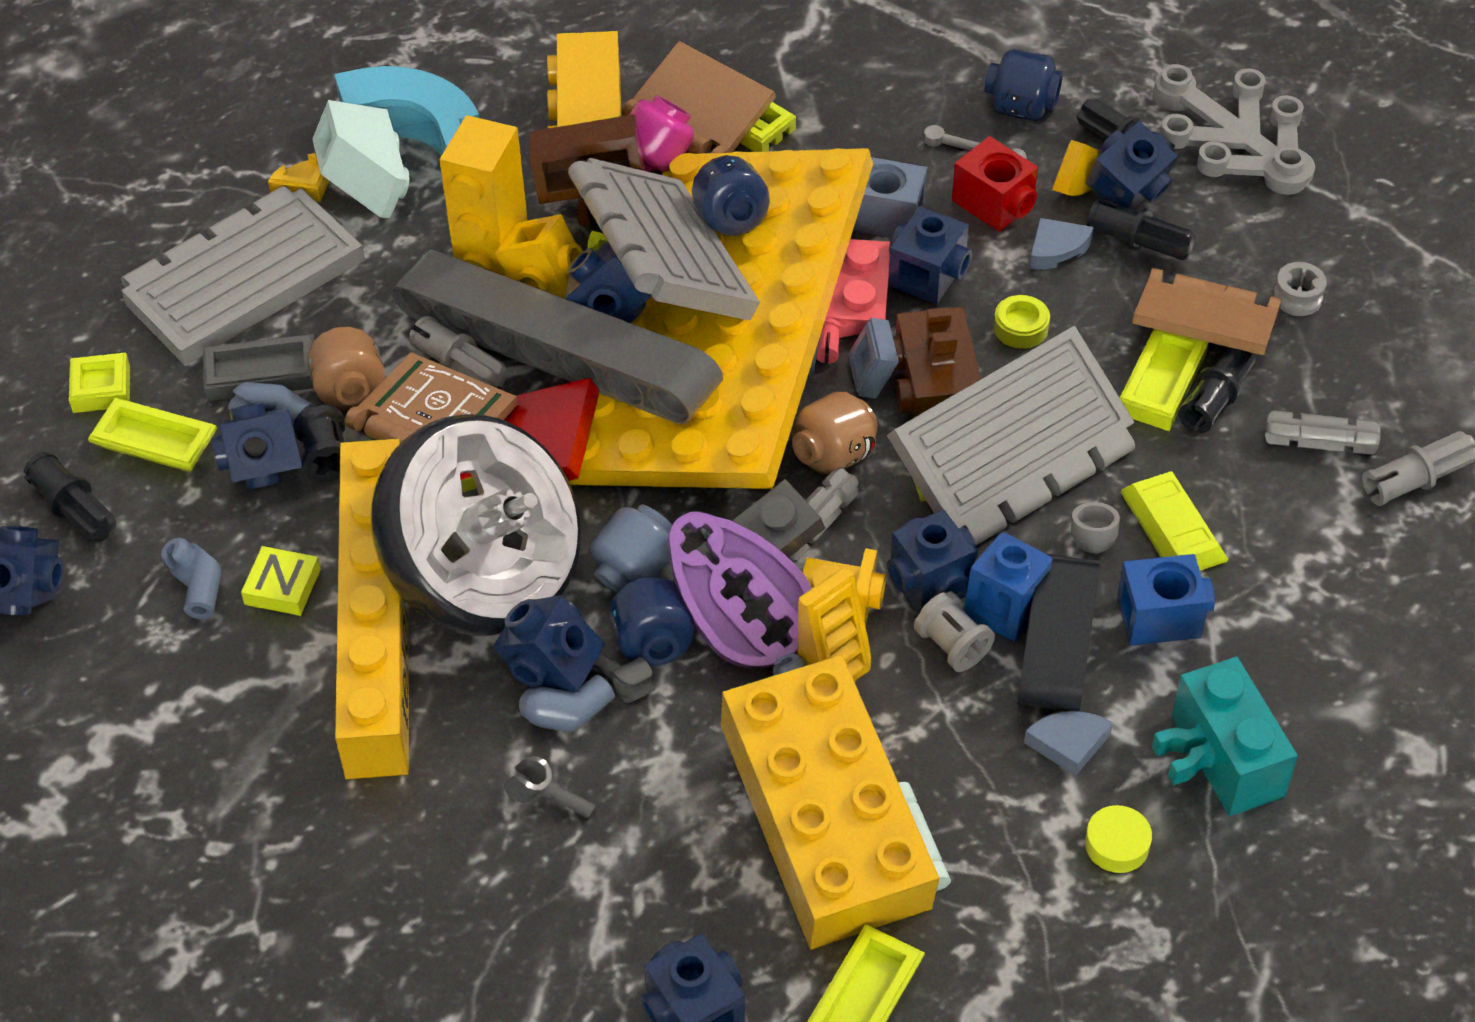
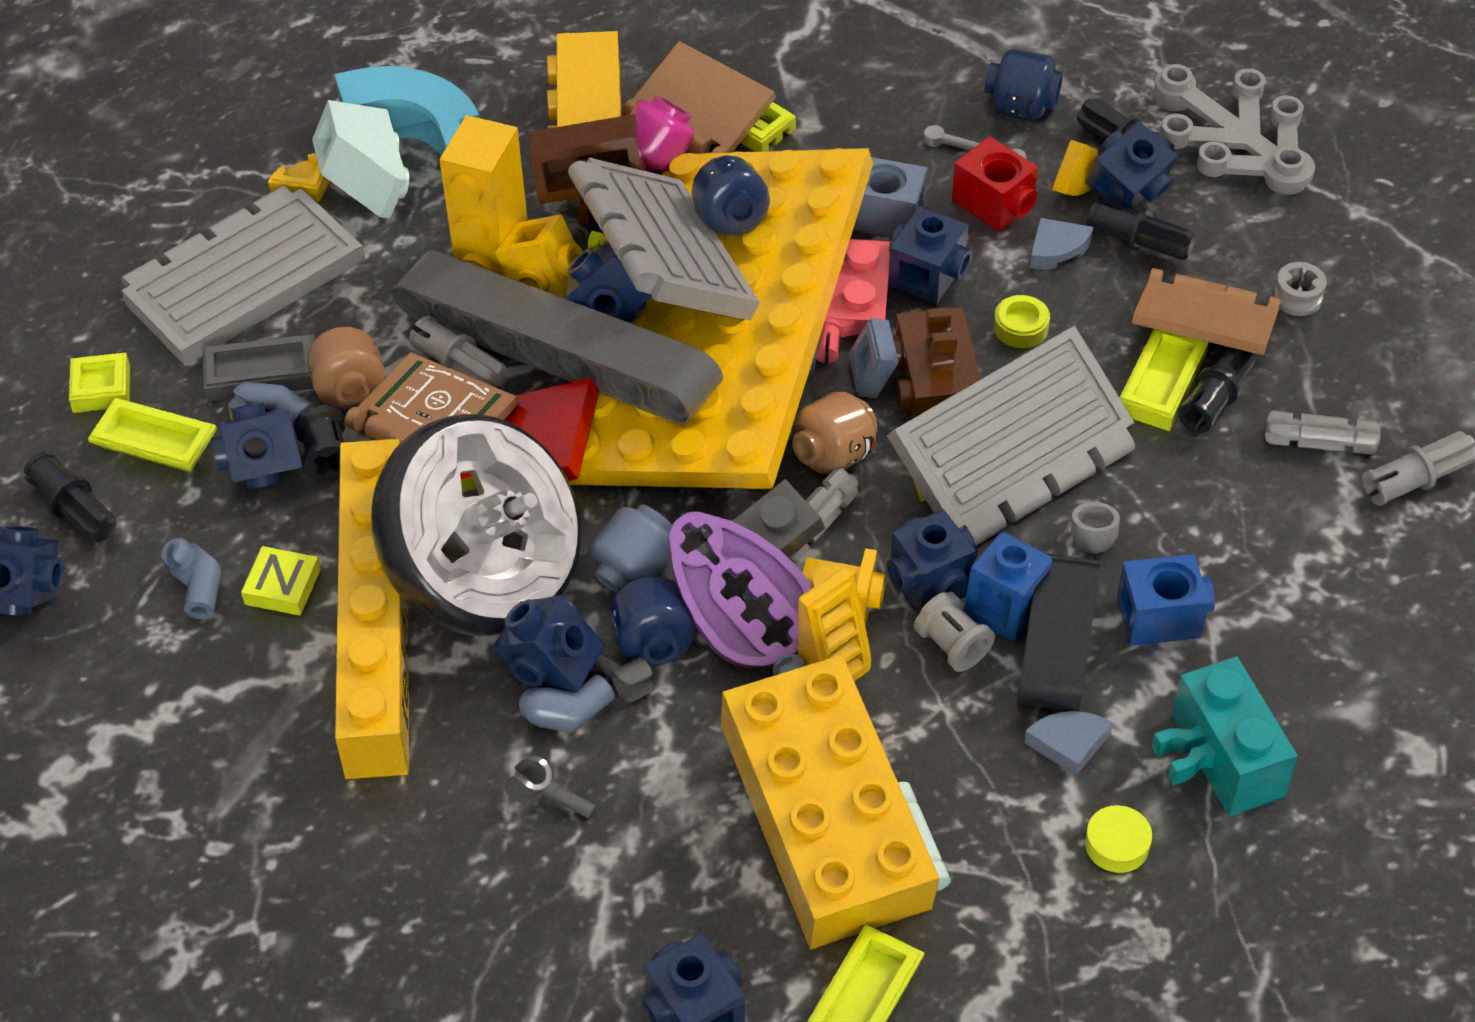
neon yellow tile [1121,471,1228,571] -> none

